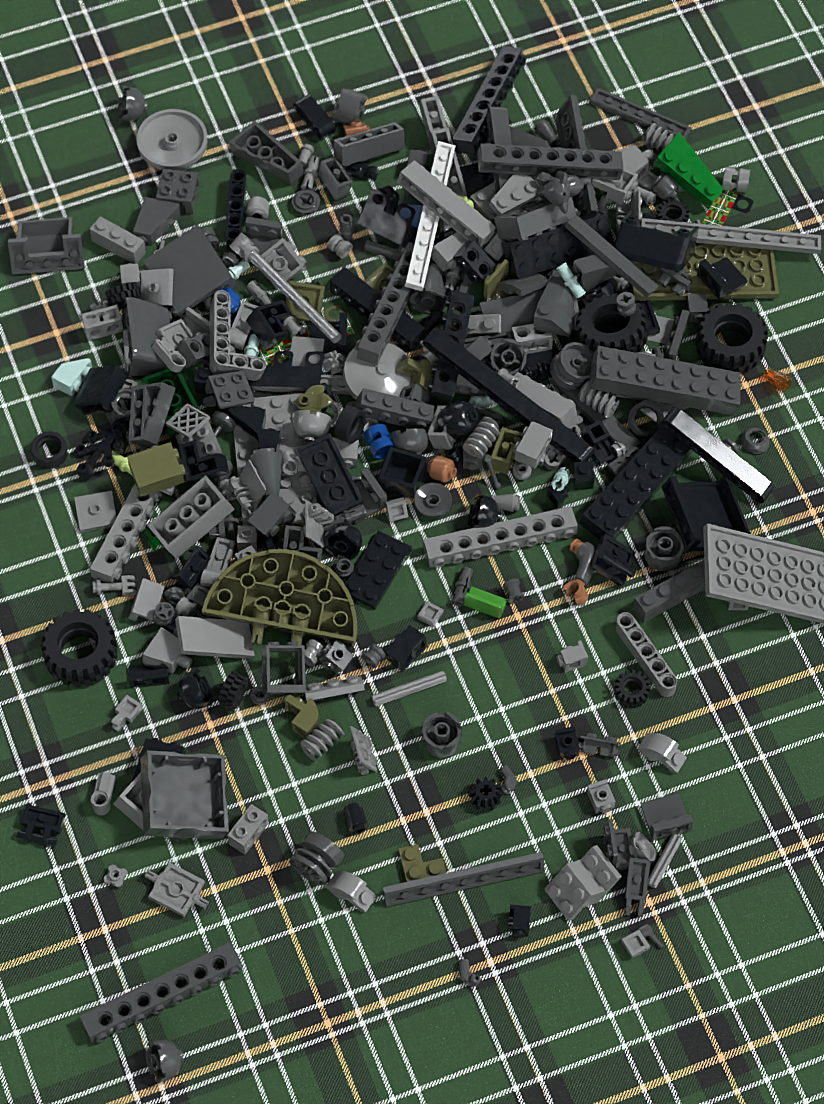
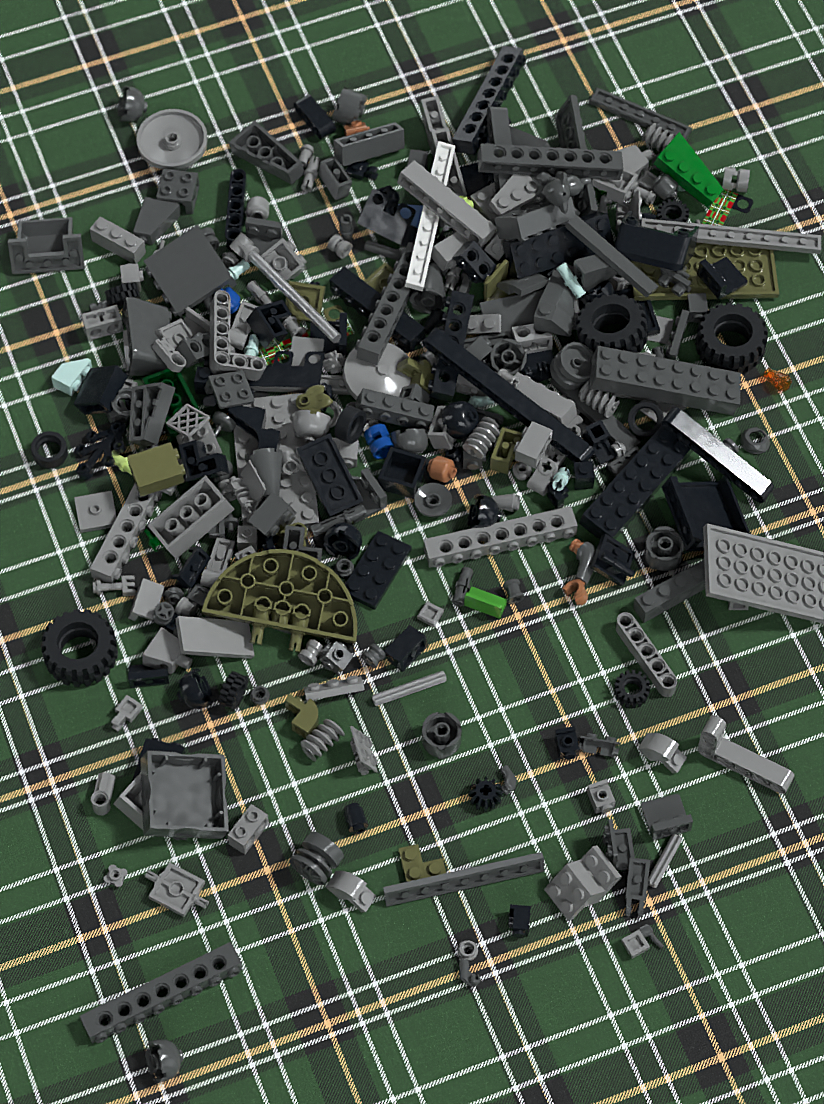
black plate [17,804,66,847] -> none
light grey plate [140,268,174,306] -> none
dark grey window [261,642,306,695] -> none
dark grey gear [292,190,320,215] -> none
light grey hinge [303,500,334,548] -> none
light grey plate [385,497,408,522] -> none
dark grey hinge [483,454,501,489] -> none
dark grey cone [534,119,558,146] -> none
light grey brick [556,641,588,672] -> none
dark grey wheel [616,292,636,316] -> none
light grey piece [631,832,656,862] -> none
none -> light grey plate [457,940,478,961]
none -> light grey piece [527,458,558,496]
none -> light grey beam [697,715,795,794]

